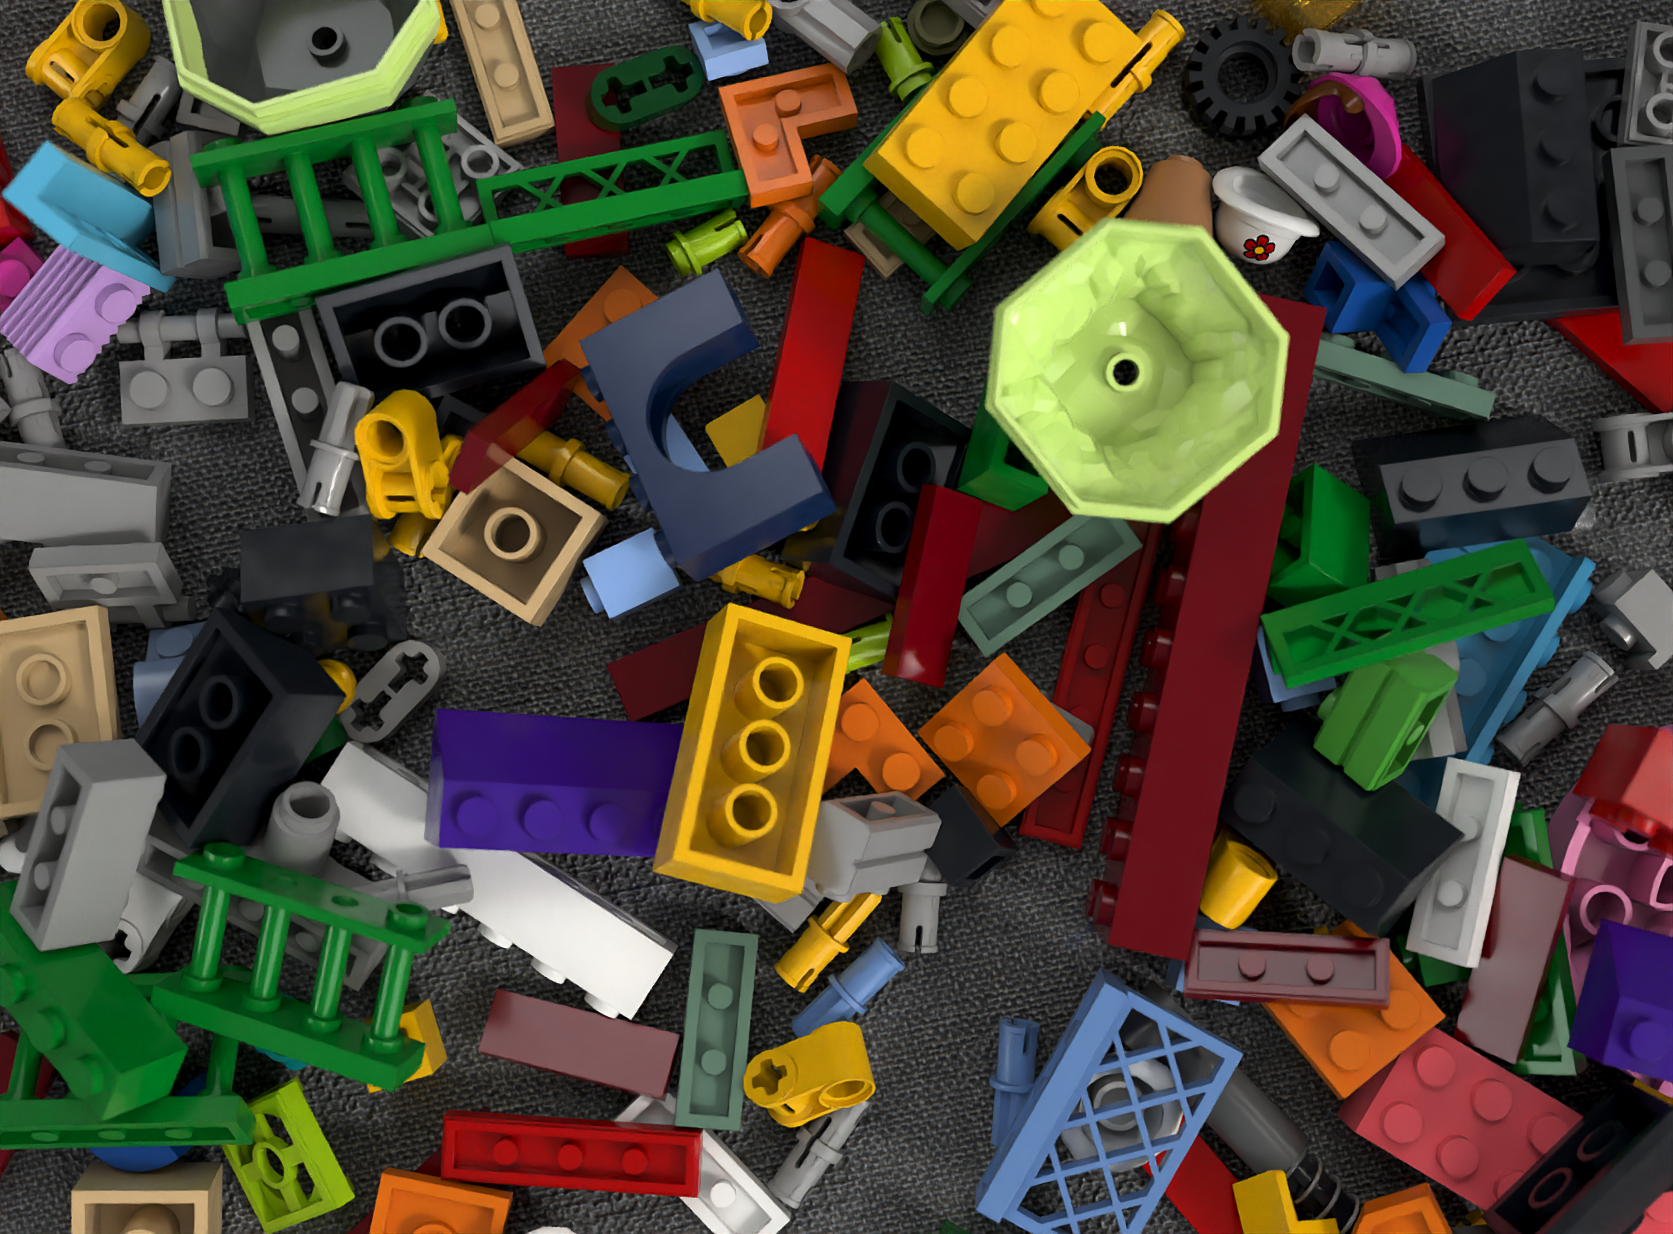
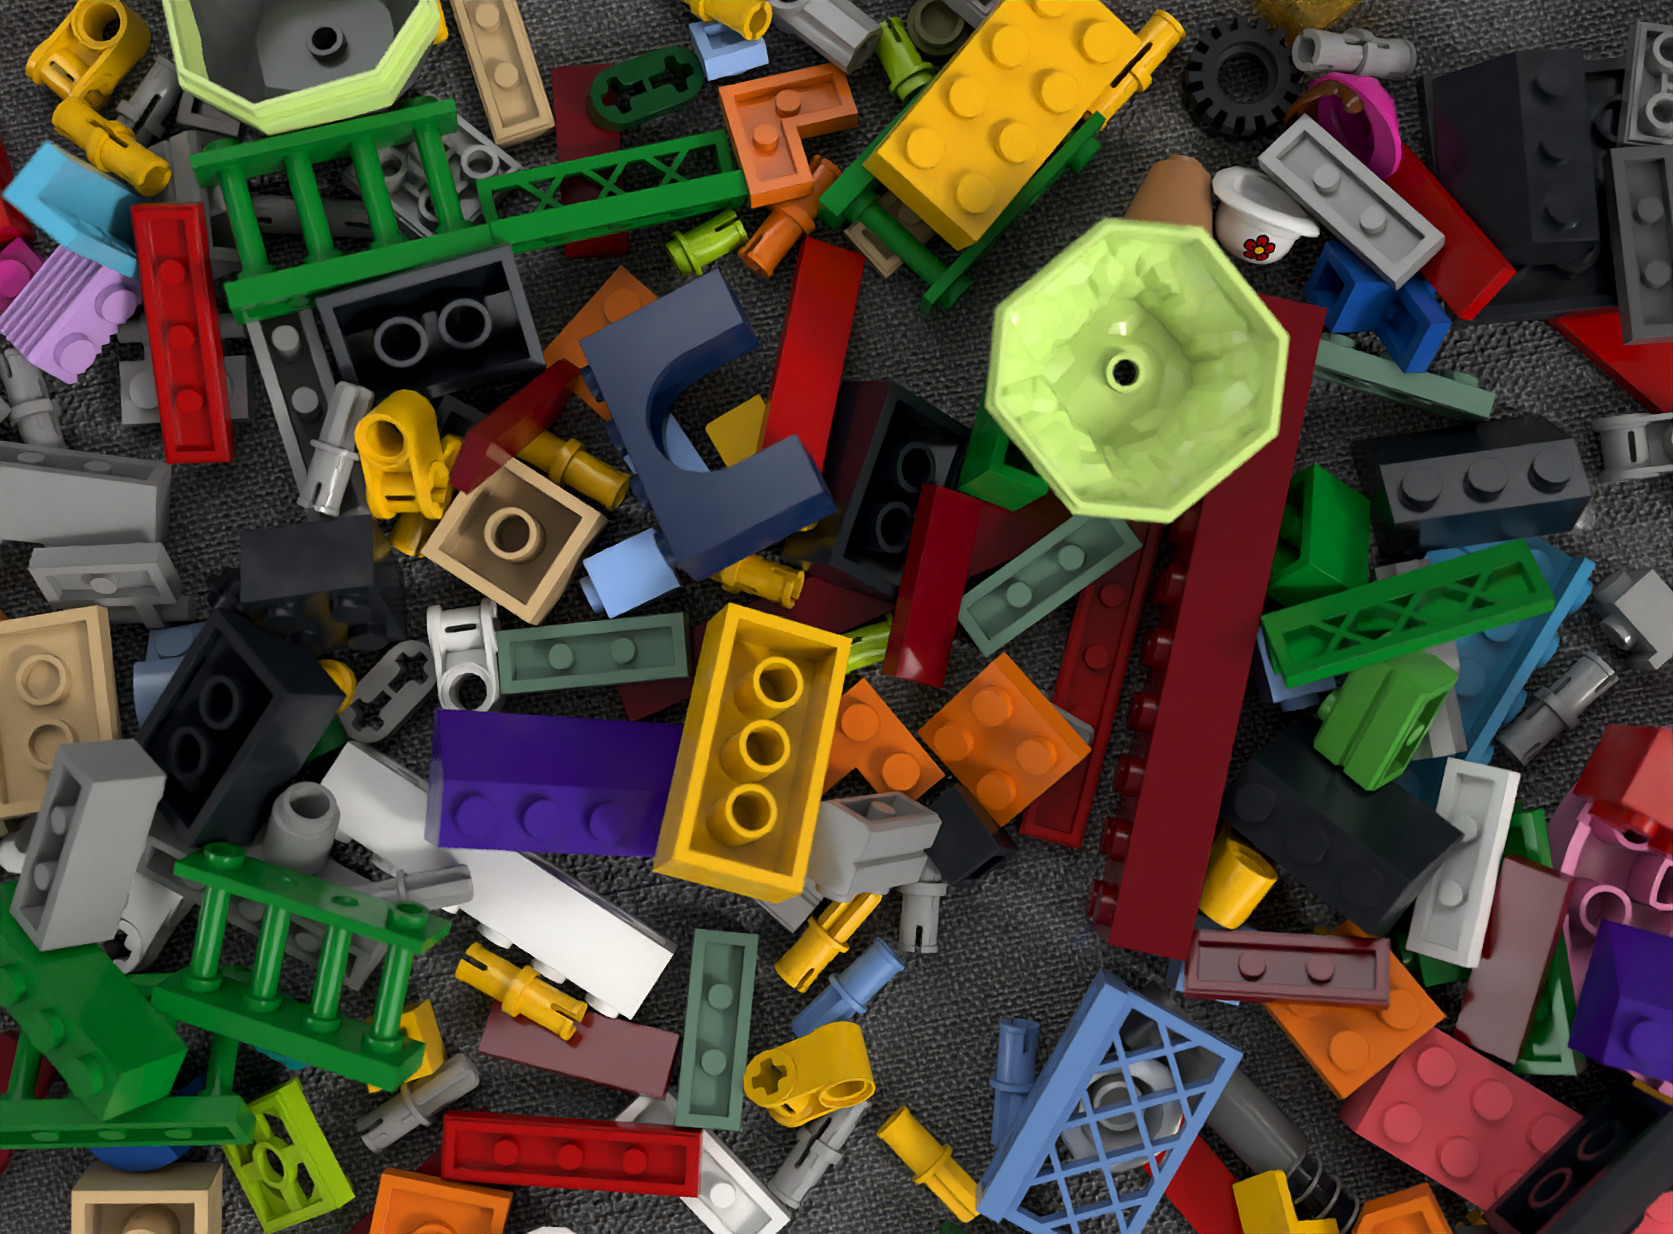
yellow piece [1026,146,1143,252] -> none
none -> red tile [130,202,236,464]
none -> light grey axle [356,1053,480,1154]
none -> white piece [427,598,506,712]
none -> yellow pin [455,942,587,1041]
none -> sand green plate [496,612,694,696]
none -> yellow axle [876,1105,980,1223]

